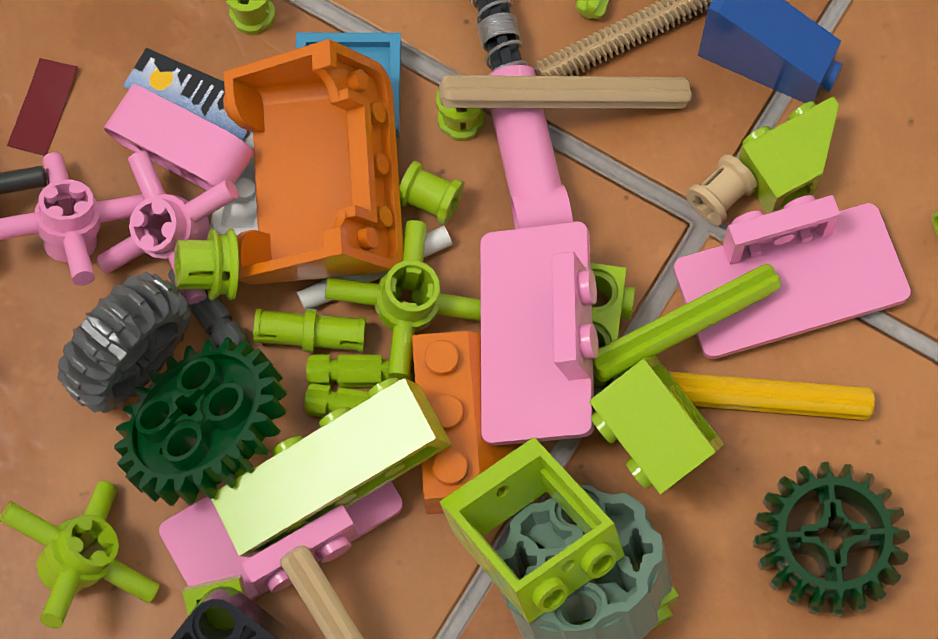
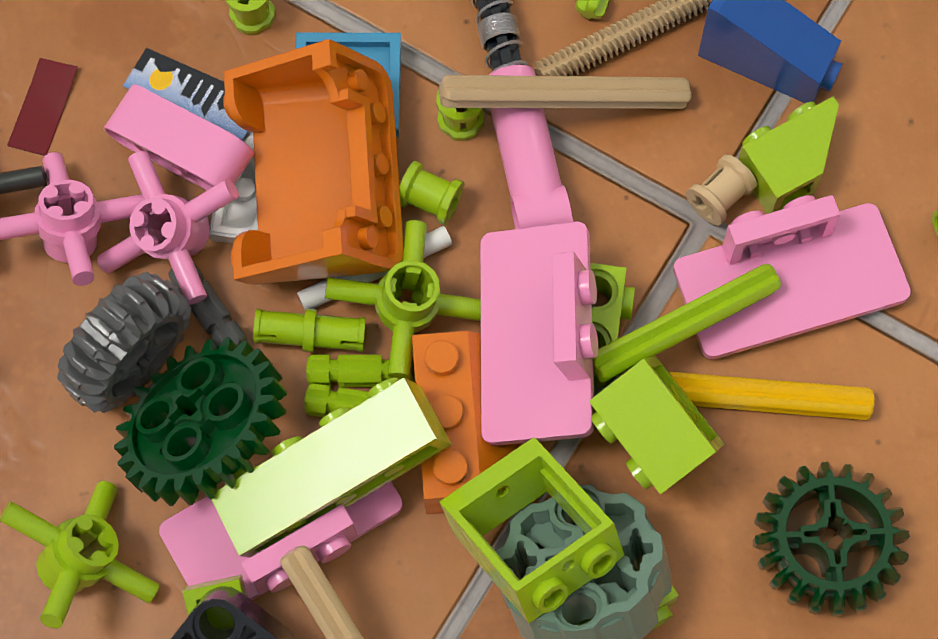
lime piece [174,229,239,301] -> none

